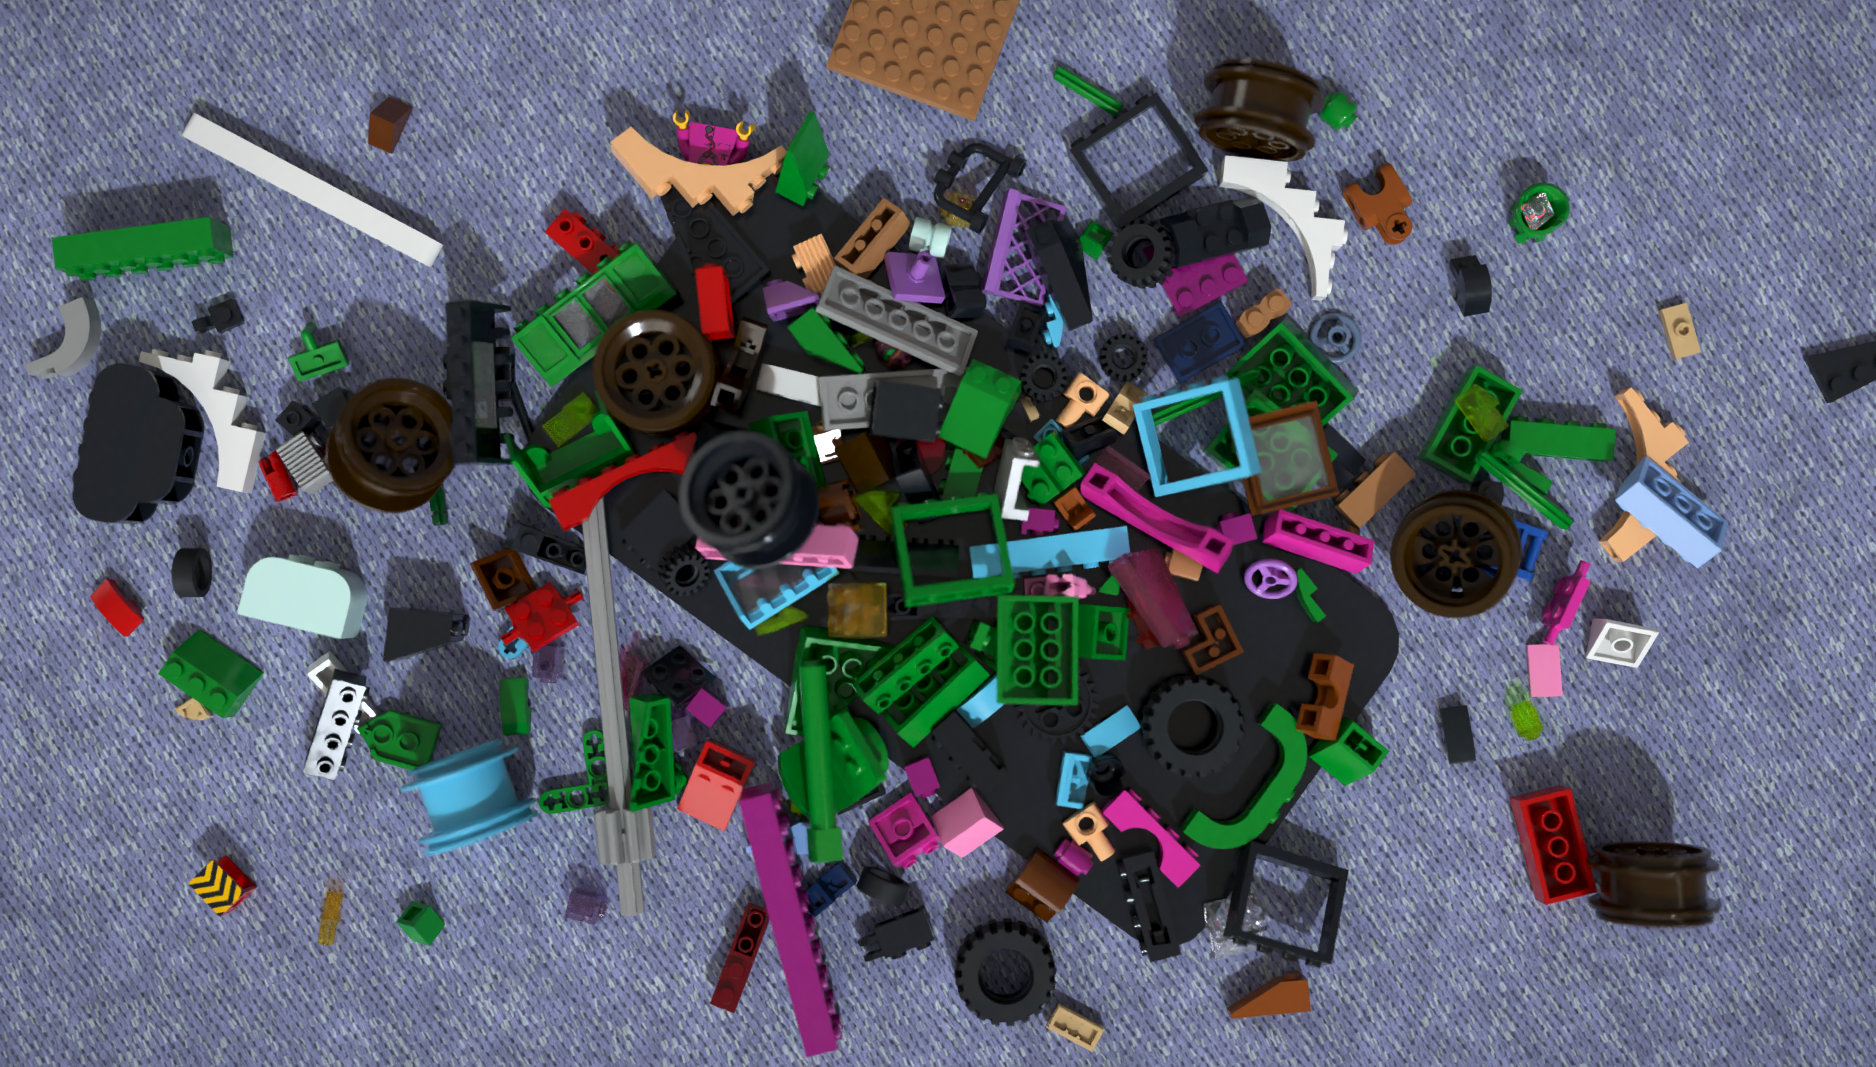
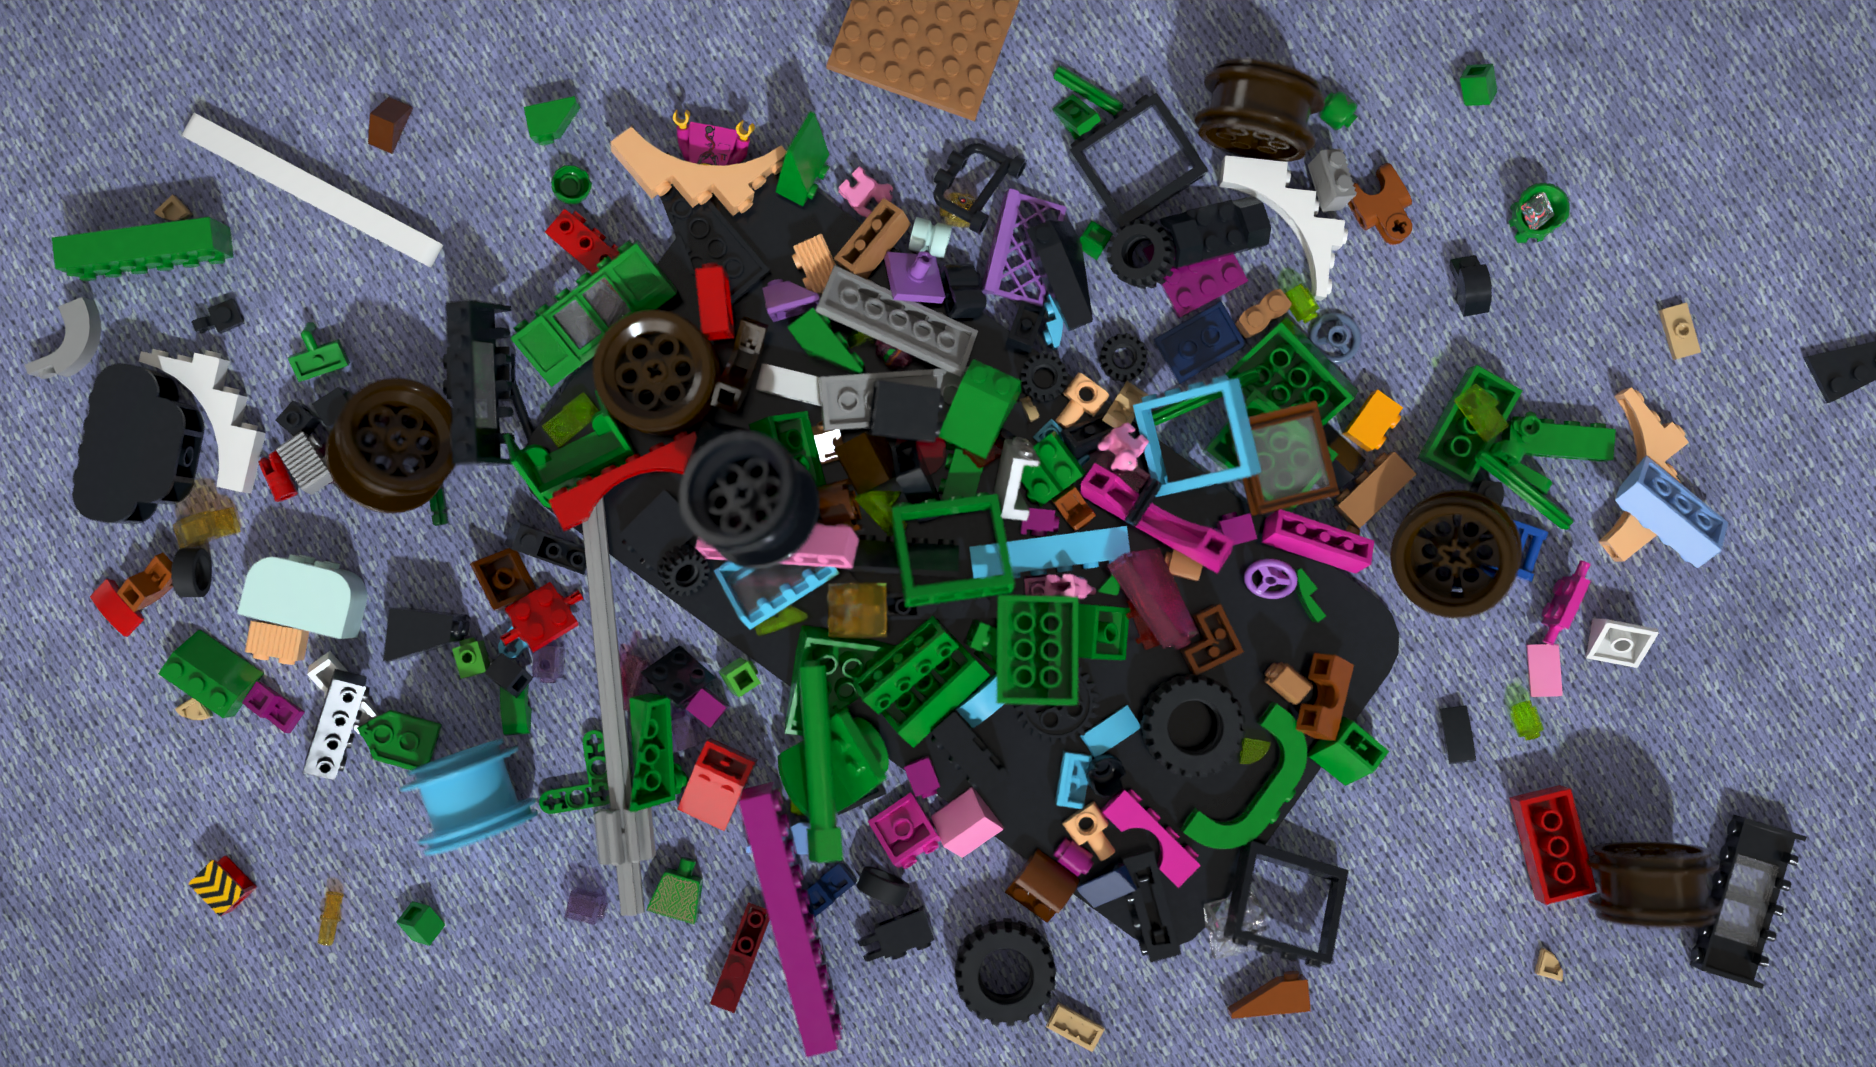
none -> dark orange brick [117,552,173,612]
none -> tan tile [154,194,193,221]
none -> clear yellow brick [173,507,241,548]
none -> magenta slope [242,681,305,733]
none -> light nougat brick [245,620,310,665]
none -> bright green brick [452,637,490,679]
none -> black brick [484,653,533,698]
none -> green slope [524,96,581,145]
none -> green hair [551,165,592,204]
none -> green torso [646,857,703,925]
none -> bright green brick [718,657,761,697]
none -> bright pink animal [838,166,893,218]
none -> green slope [1052,94,1101,140]
none -> slope [1077,865,1137,908]
none -> bright pink animal [1098,422,1149,471]
none -> black axle [1125,478,1162,526]
none -> clear neon green tile [1239,737,1271,764]
none -> medium nougat brick [1264,662,1312,704]
none -> clear neon green brick [1285,283,1320,324]
none -> light grey brick [1308,148,1357,212]
none -> light orange brick [1342,389,1403,452]
none -> green panel [1460,64,1497,106]
none -> green plate [1513,411,1545,443]
none -> tan tile [1534,948,1563,981]
none -> black window [1690,814,1807,989]

